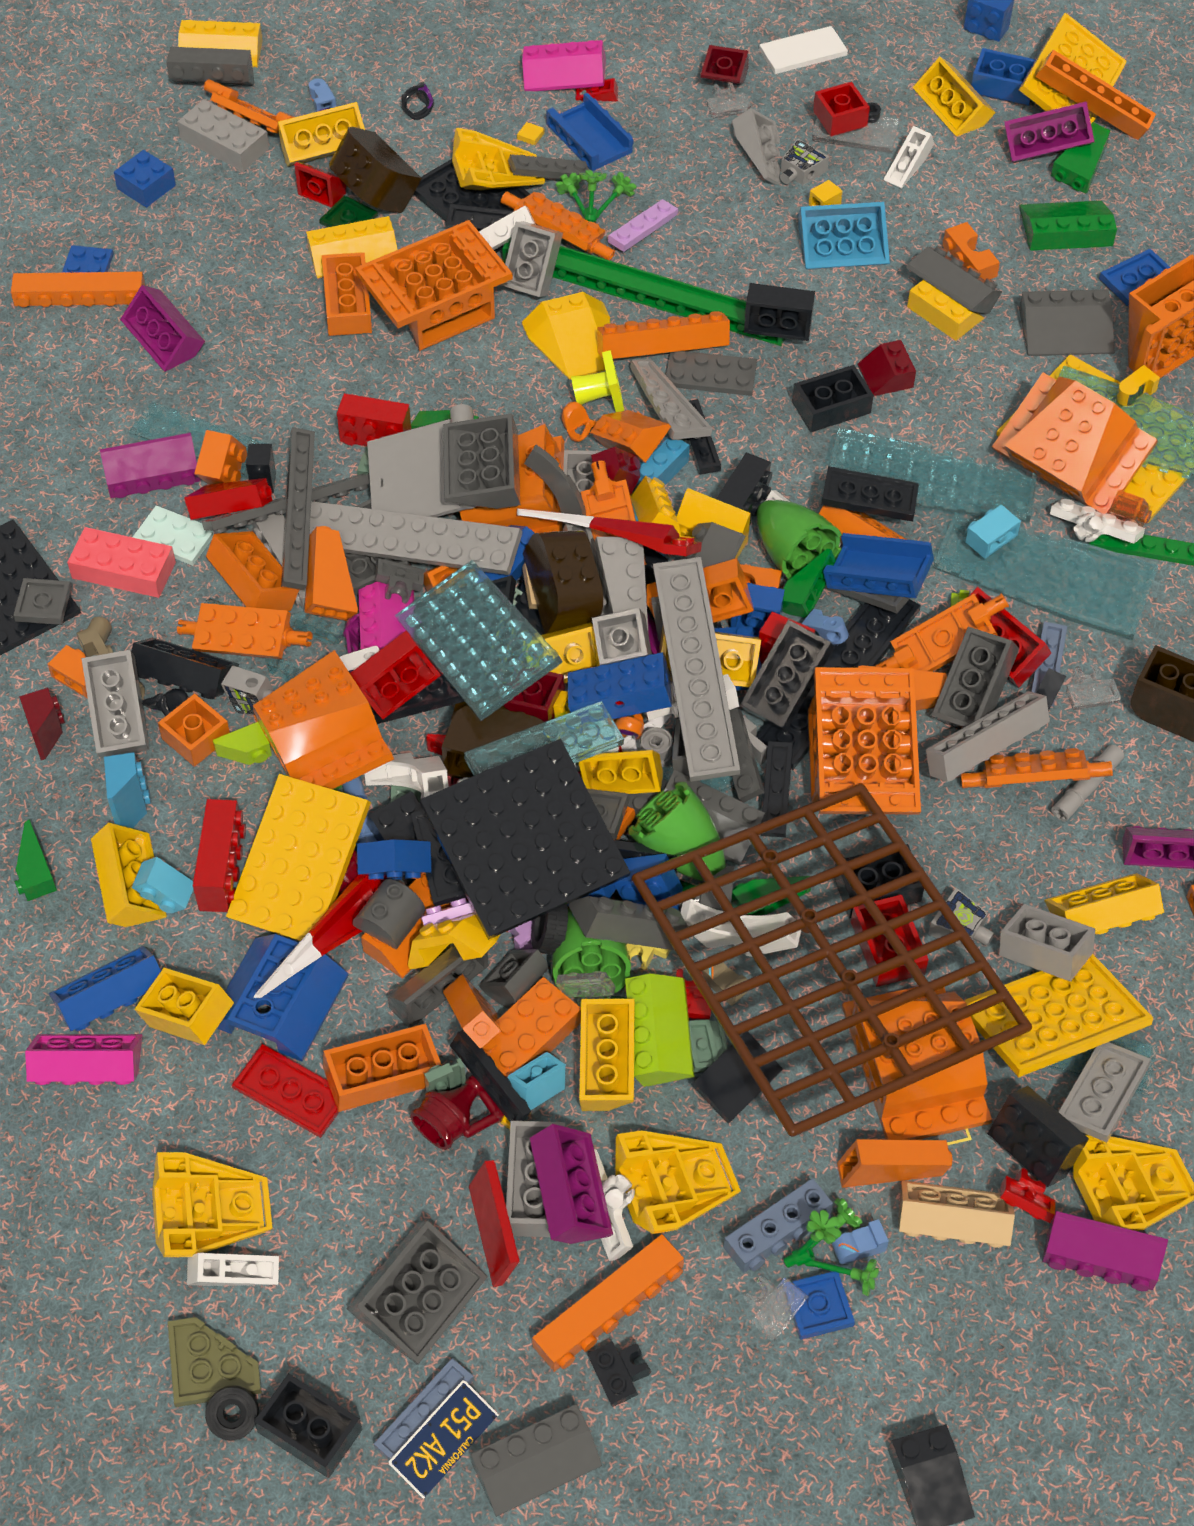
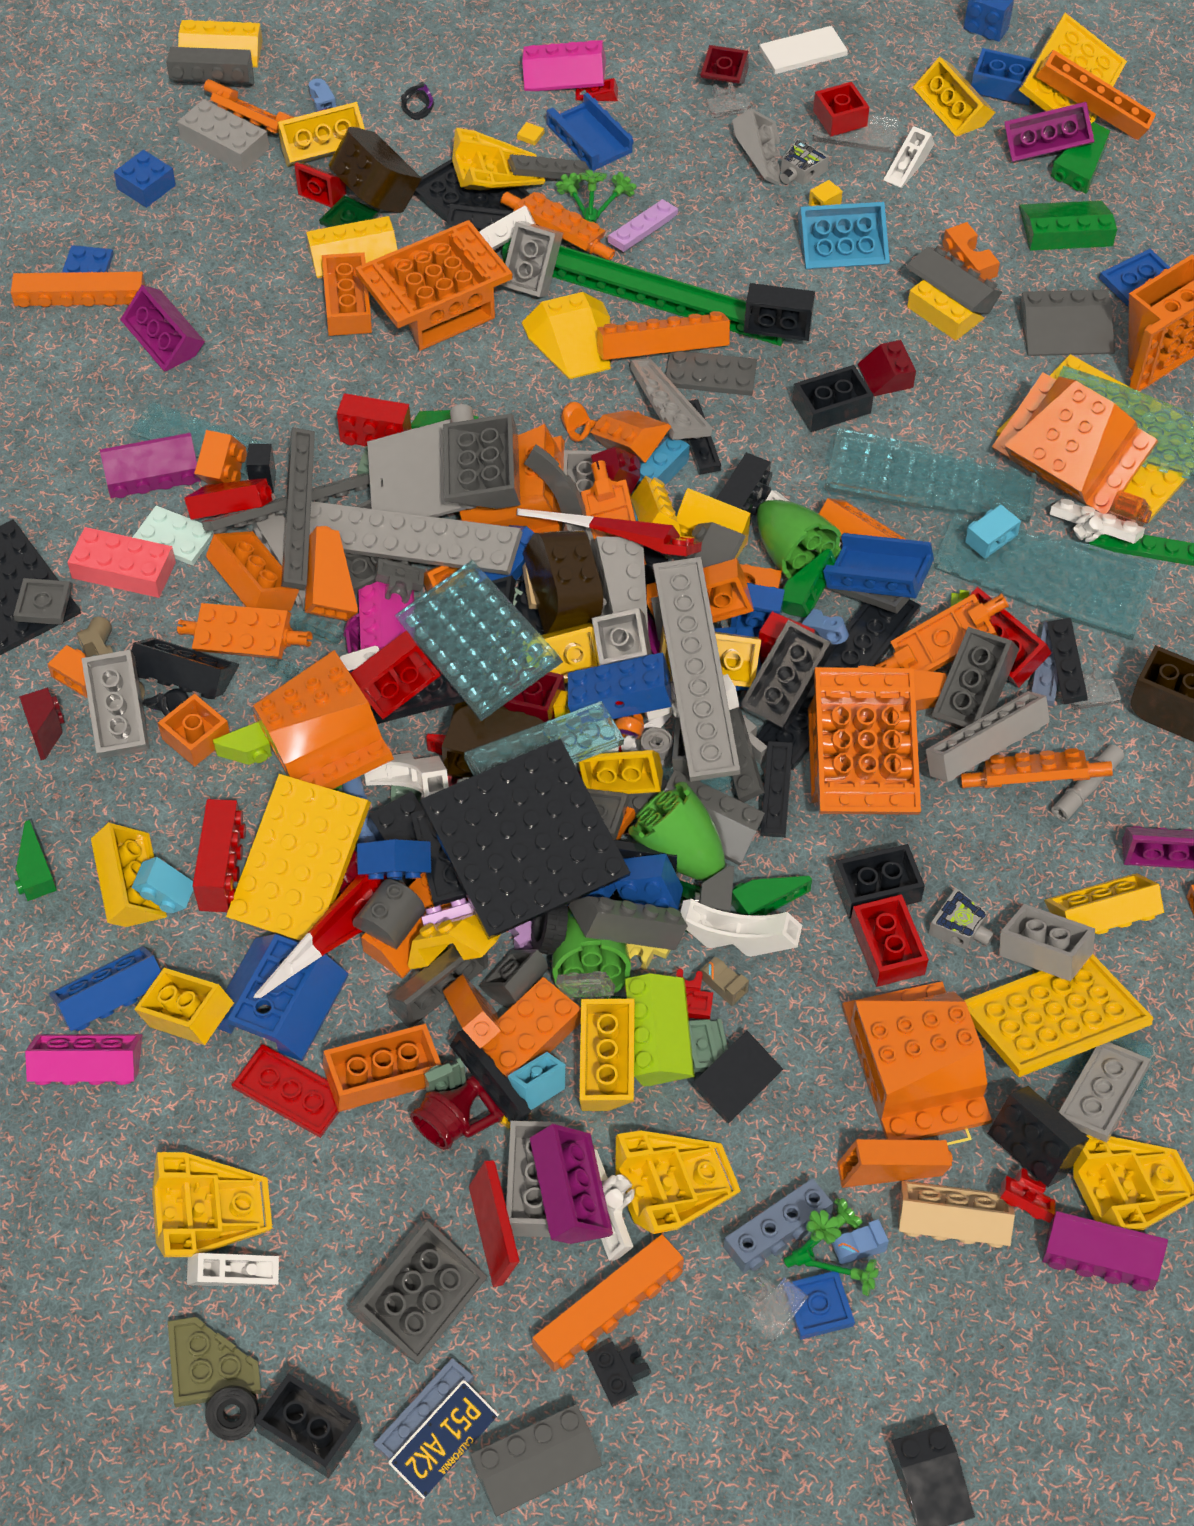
dark azure slope [104,752,151,829] -> none
light grey torso [221,666,274,715] -> none
neon yellow plant [571,350,625,412] -> none
reddish brown bar [632,784,1032,1137] -> none
black plate [821,466,919,522] -> none
black bush [867,102,881,123] -> none
black sticker [1036,668,1066,711] -> none
yellow leg [1116,365,1160,406] -> none
none -> black plate [1047,617,1088,705]

